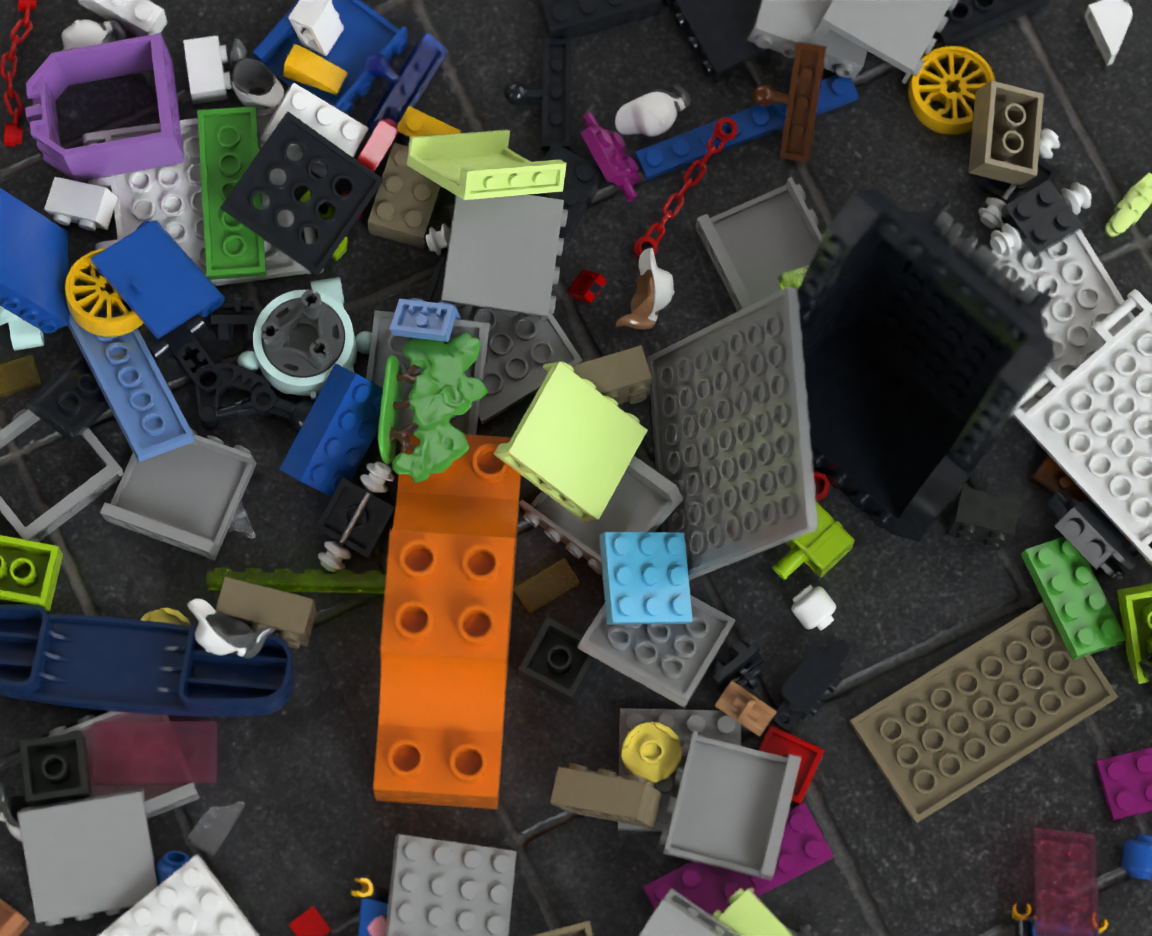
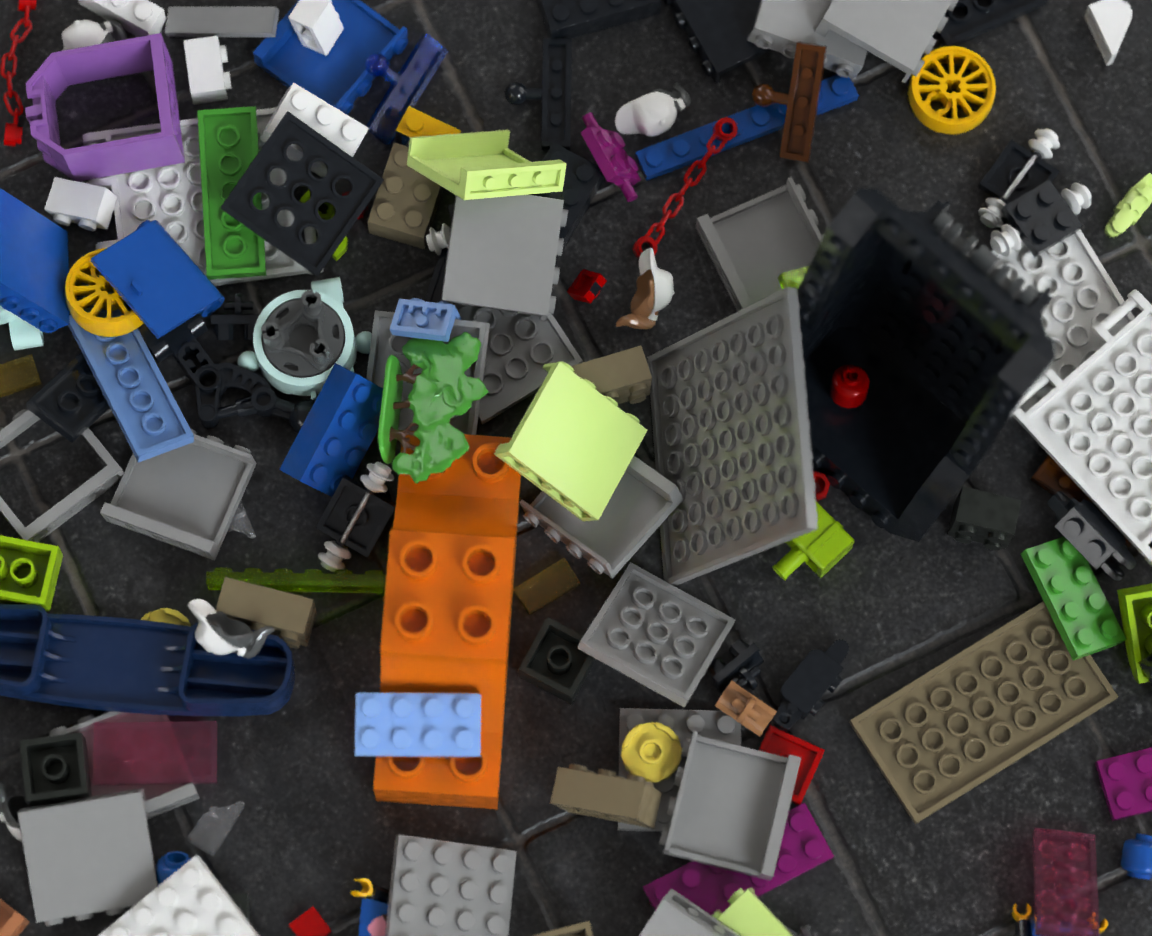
dark grey hair [230,38,284,110] -> none
yellow slope [283,44,348,95] -> none
slope [356,119,399,172] -> none
medium azure plate [599,532,693,625] -> none
white head [791,585,836,631] -> none
dark tan brick [969,81,1044,186] -> none
none -> light grey tile [165,6,279,37]
none -> light blue plate [355,693,481,757]
none -> red head [829,364,870,409]

